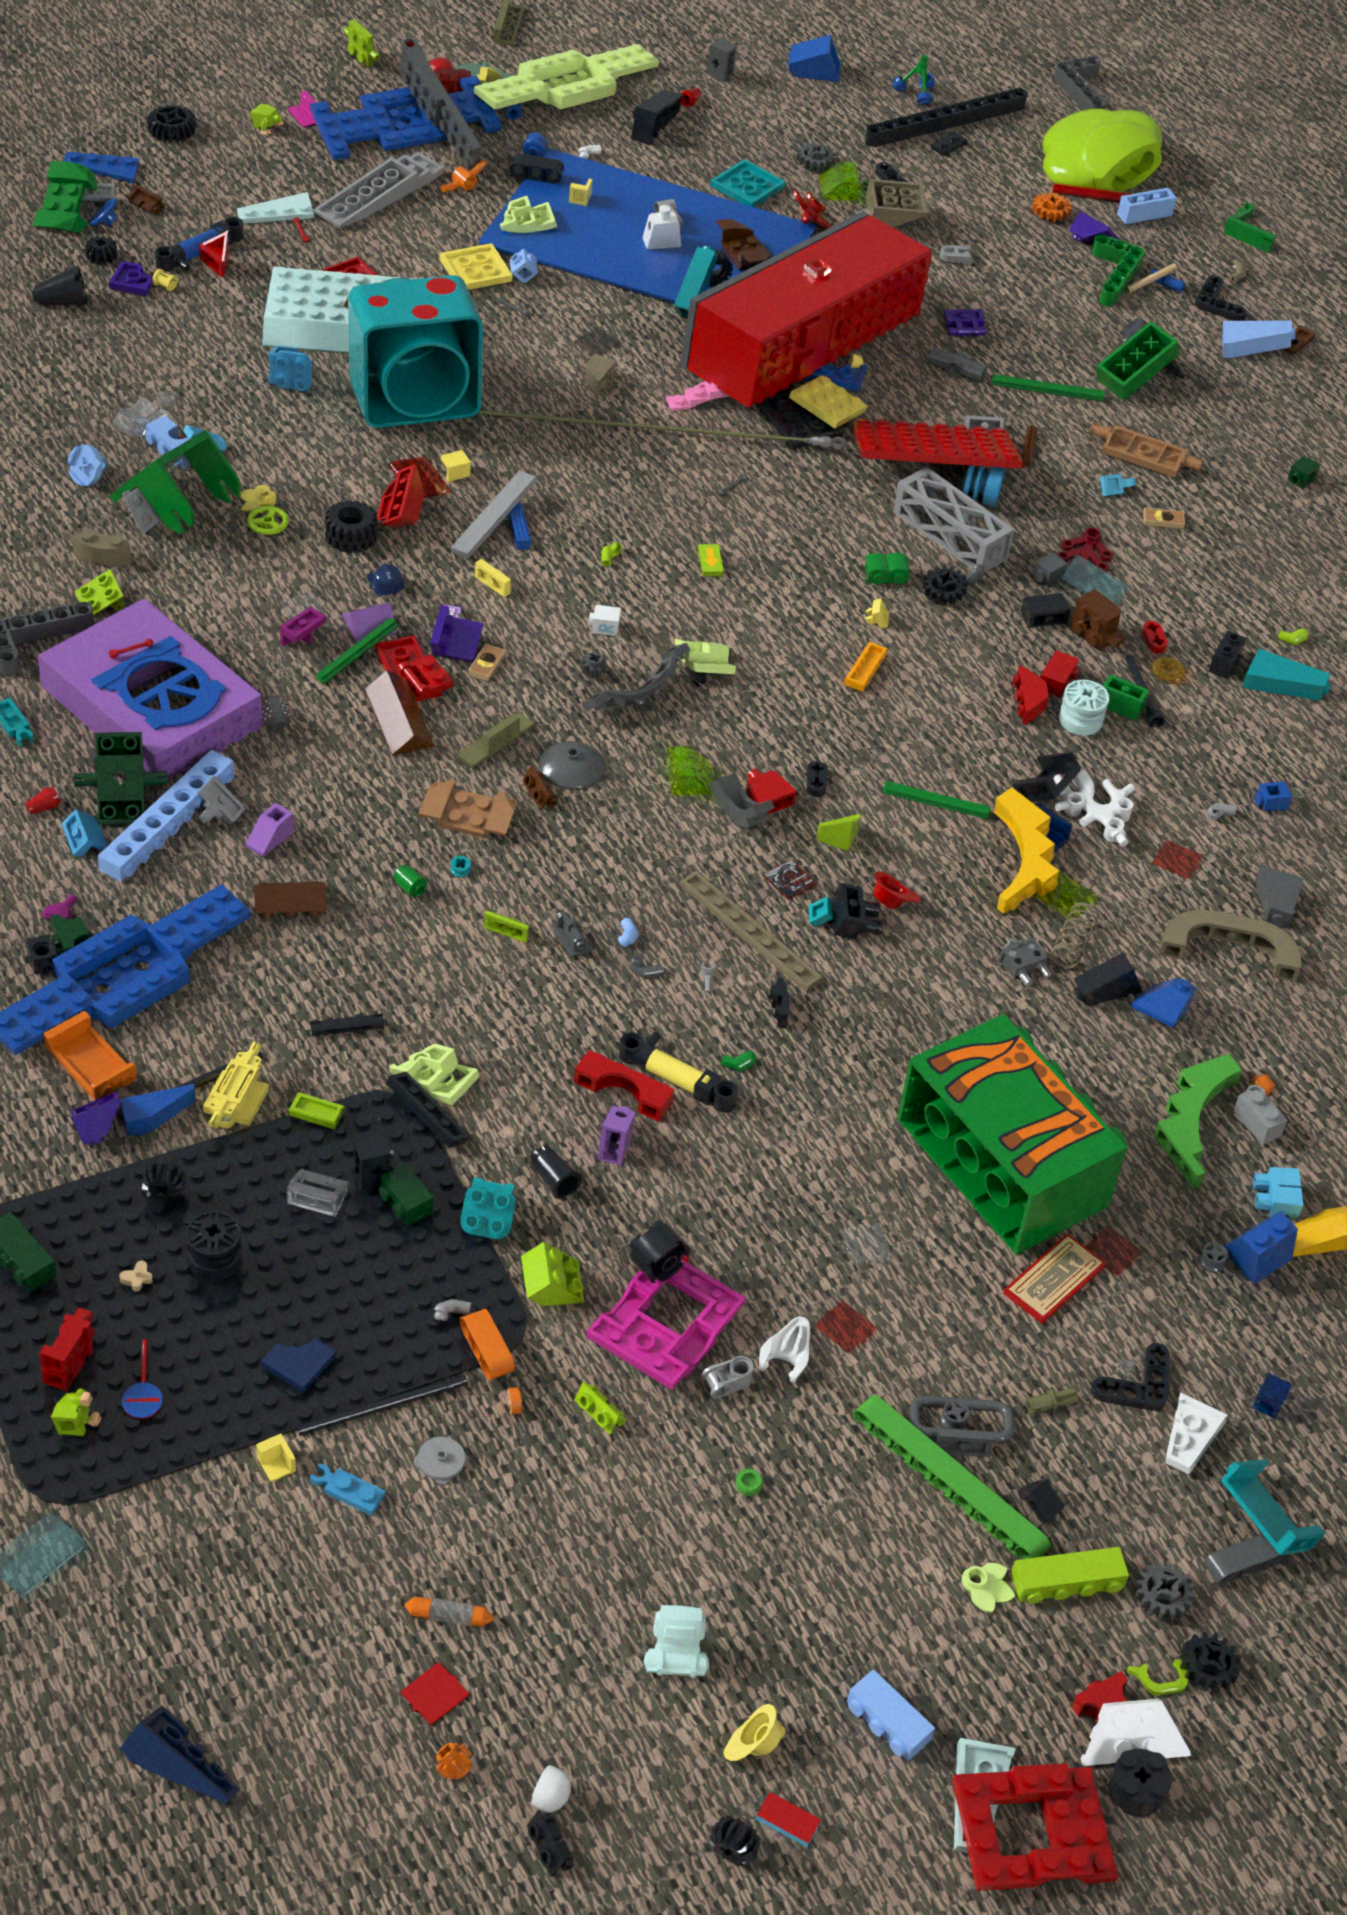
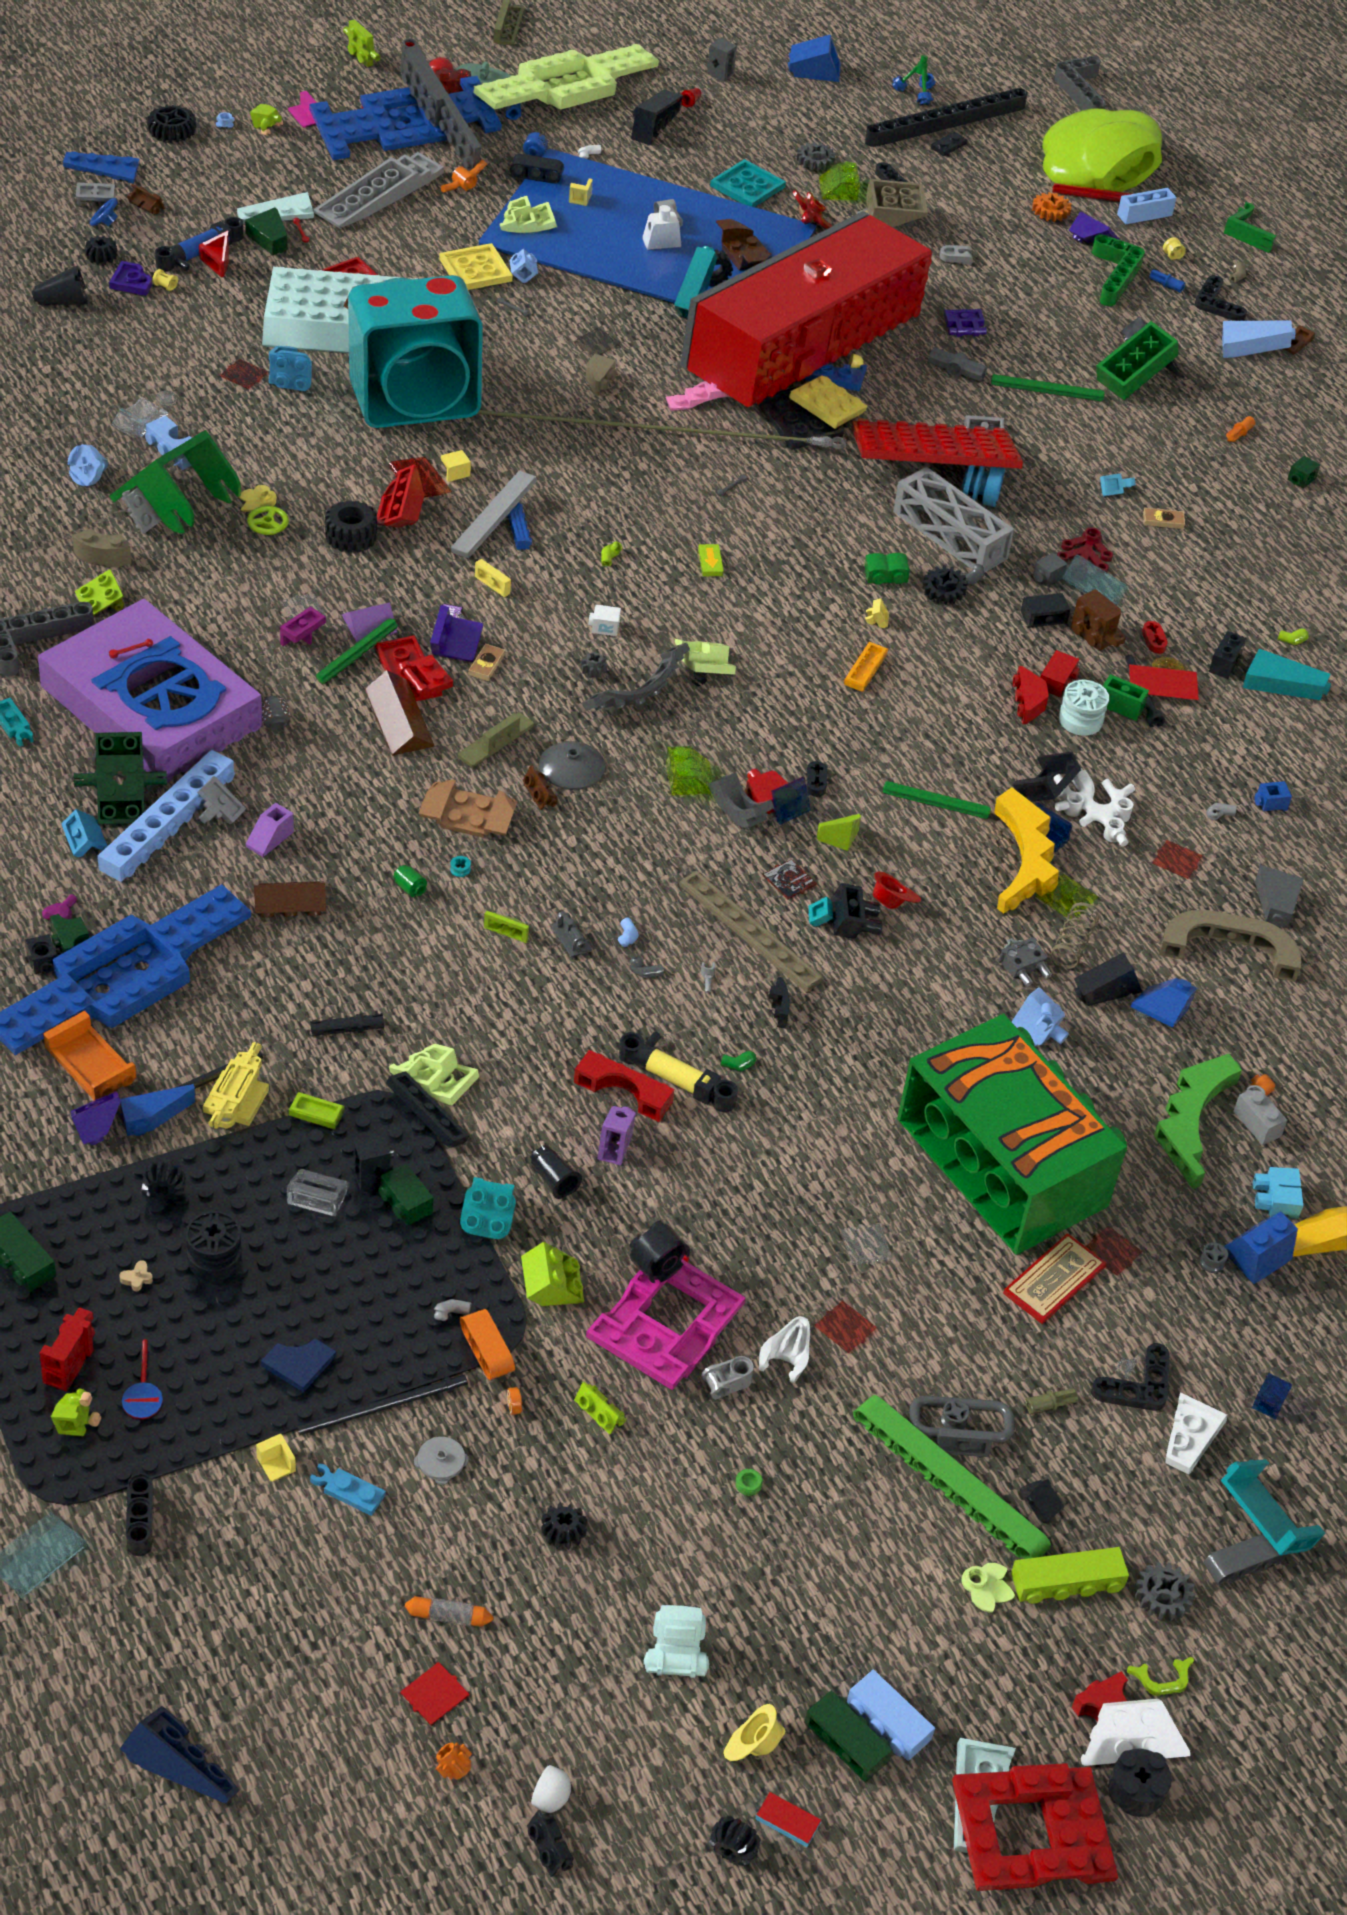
red cone [25,786,61,815] -> none
green piece [32,161,97,233] -> none
medium azure tile [183,425,228,451] -> none
dark blue piece [367,563,406,596] -> none
light yellow plate [476,67,502,84] -> none
reddish brown axle [1022,425,1037,467] -> none
medium nougat plate [1089,422,1204,478] -> none
tan bar [1126,263,1178,293] -> none
black gear [1179,1632,1242,1693] -> none
none -> black beam [126,1473,154,1556]
none -> light blue plate [216,112,235,128]
none -> clear red piece [220,359,267,389]
none -> dark green slope [245,207,288,256]
none -> black gear [541,1502,587,1550]
none -> piece [771,777,811,825]
none -> dark green brick [804,1690,892,1783]
none -> light blue torso [1012,987,1069,1046]
none -> red sticker [1129,664,1199,700]
none -> light yellow wheel [1163,237,1186,260]
none -> orange axle [1226,416,1256,442]

